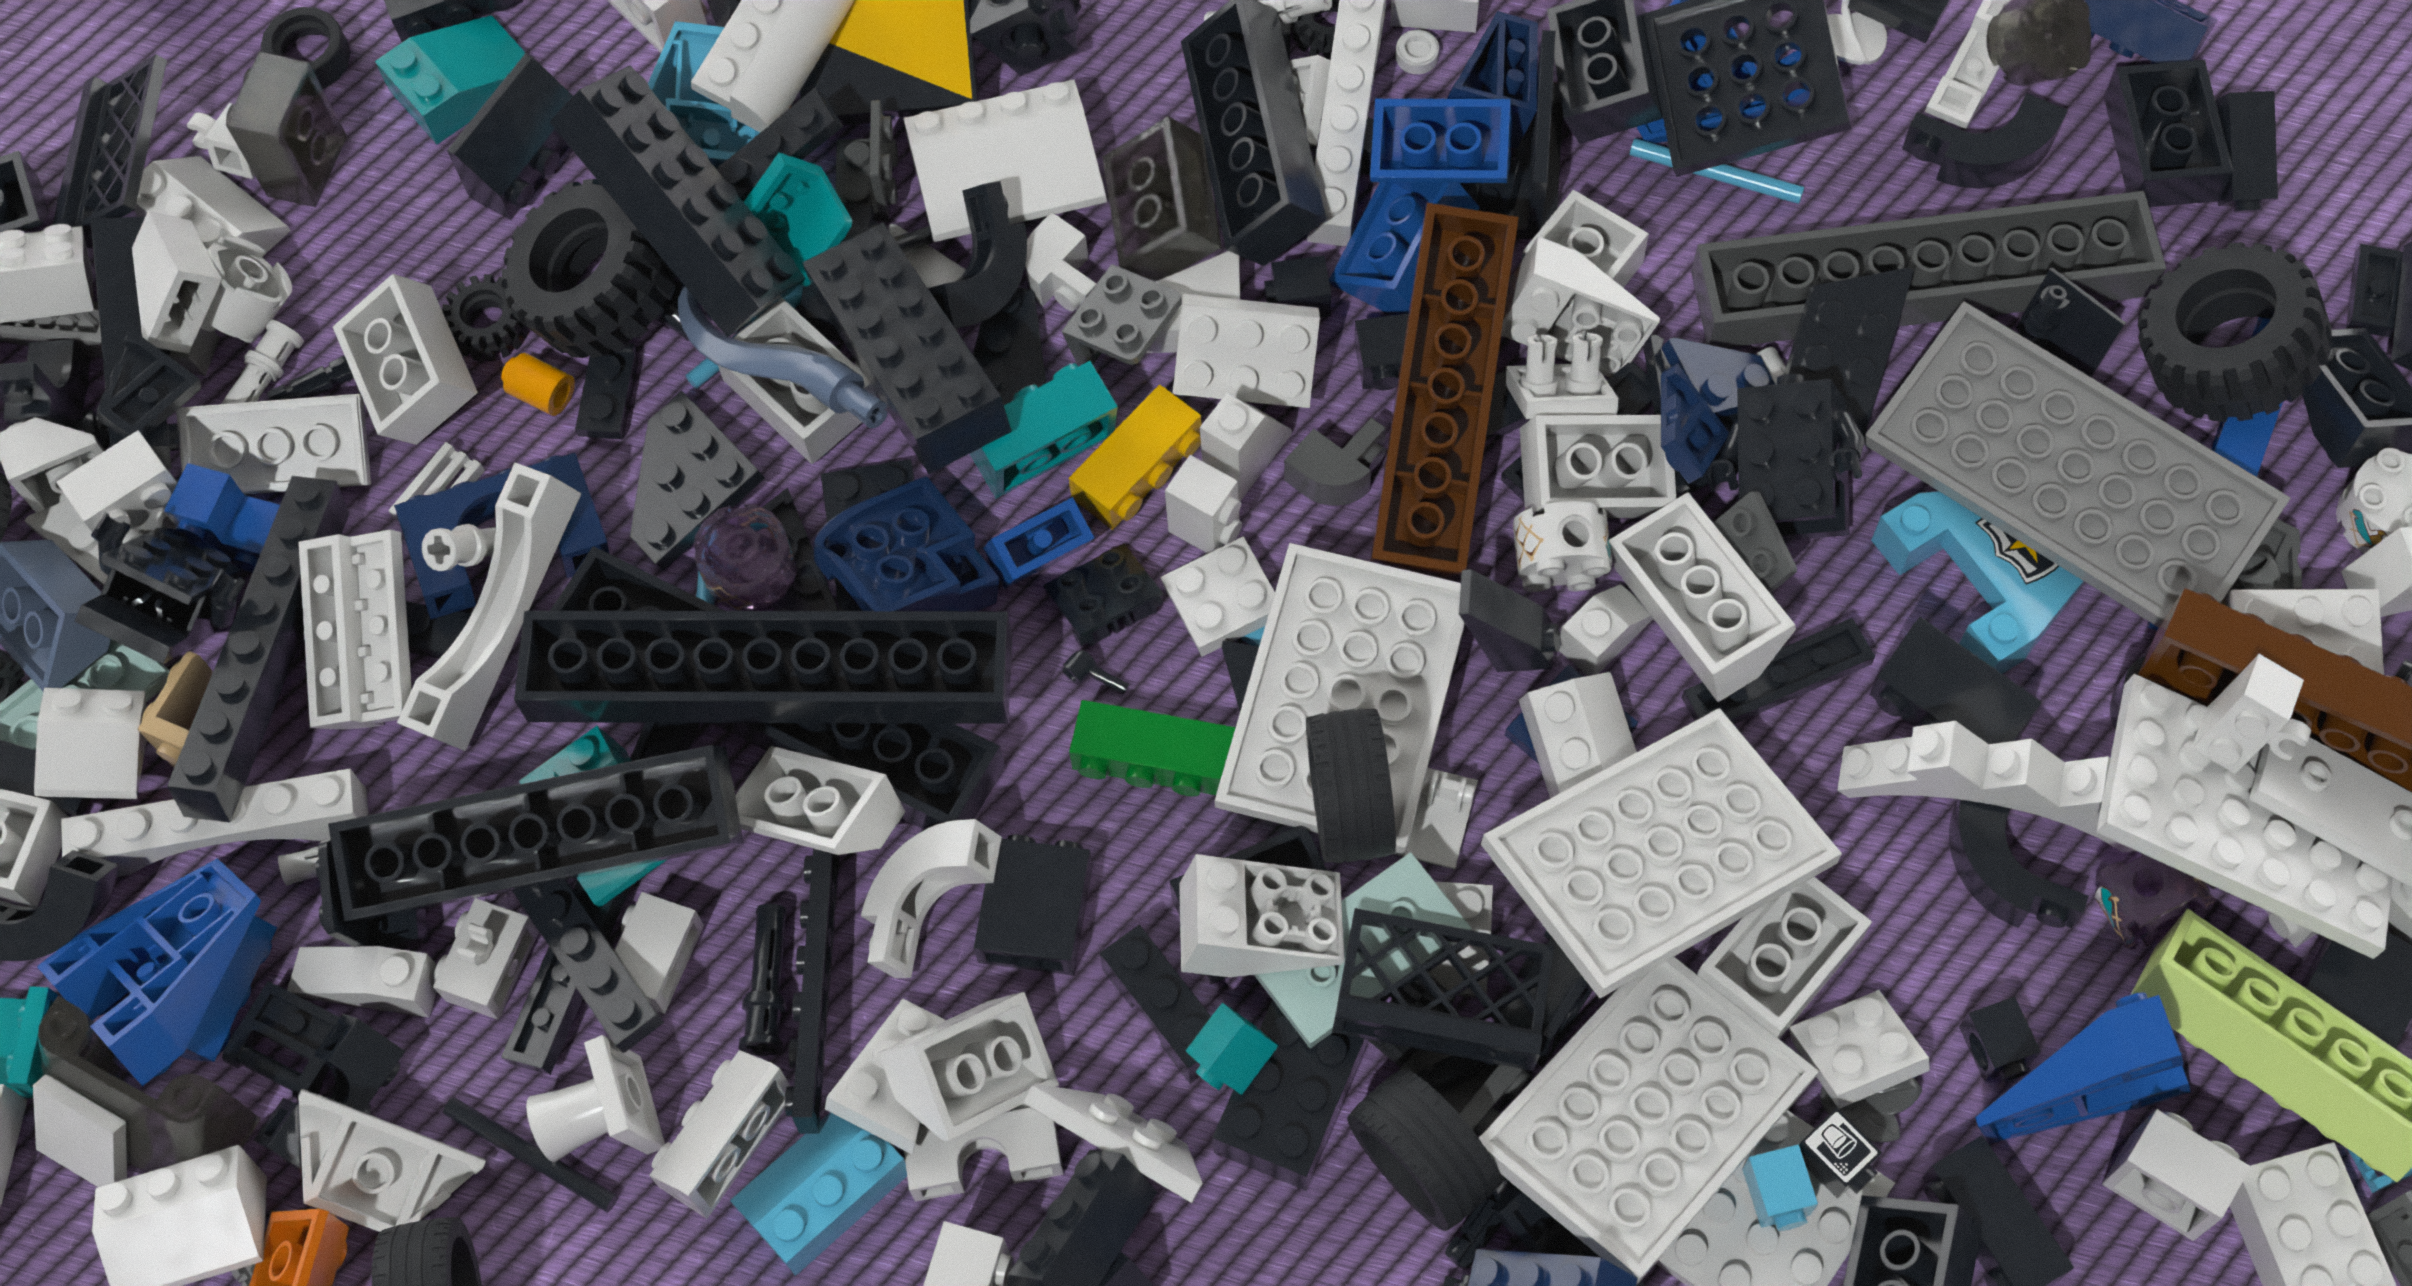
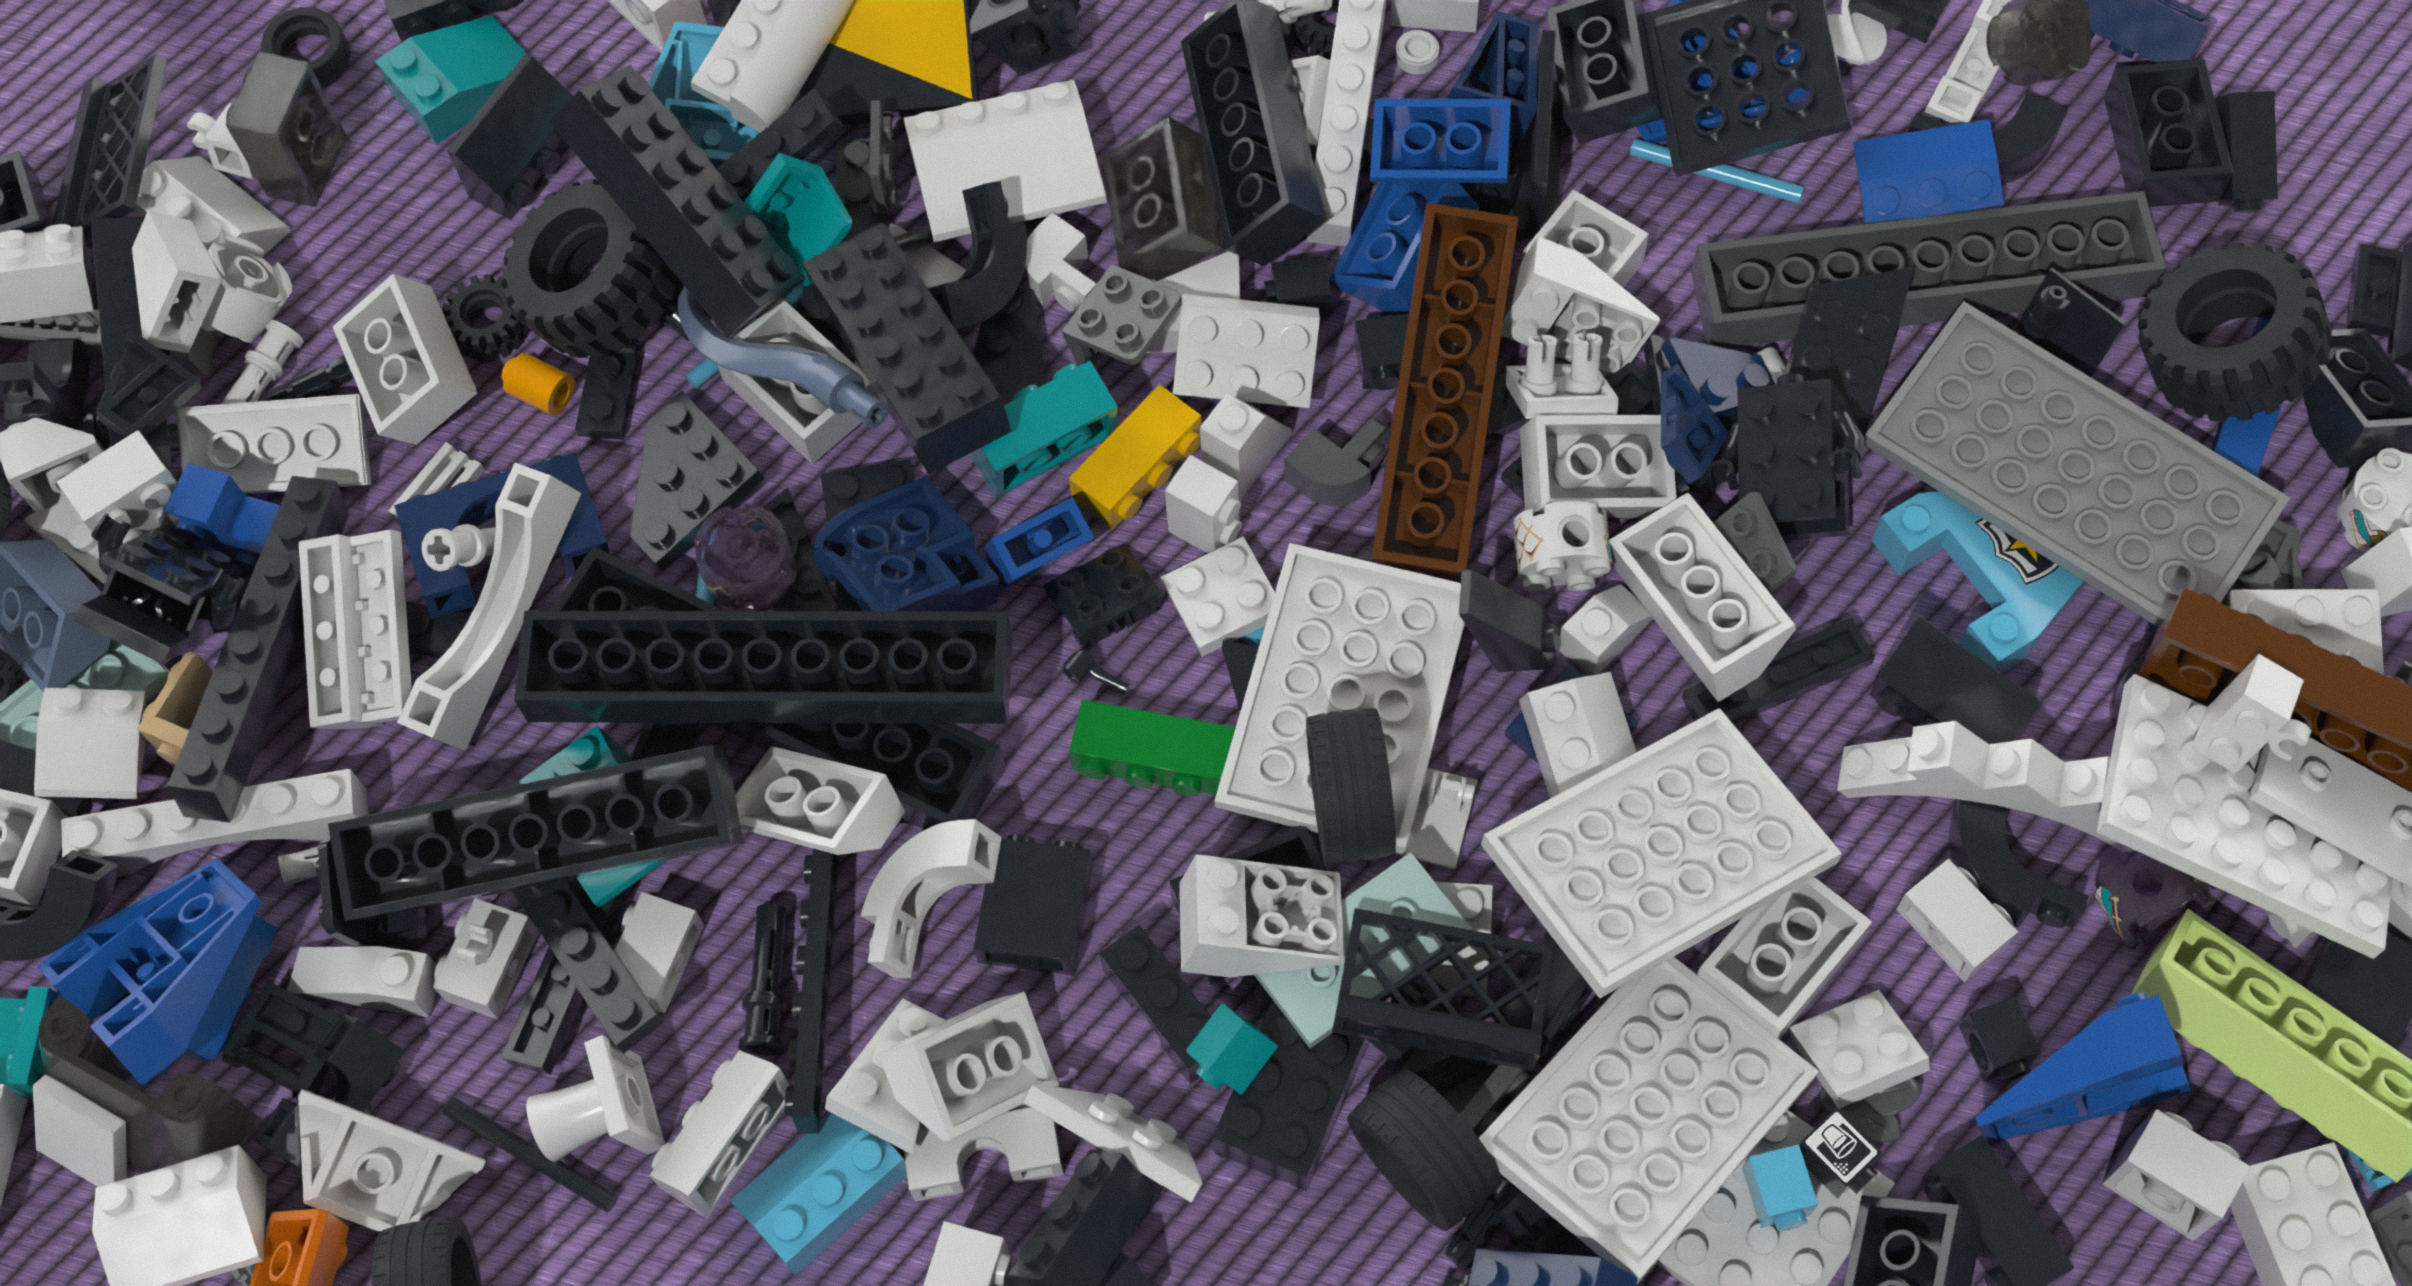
none -> blue slope [1853,119,2004,224]
none -> white brick [1896,859,2018,982]

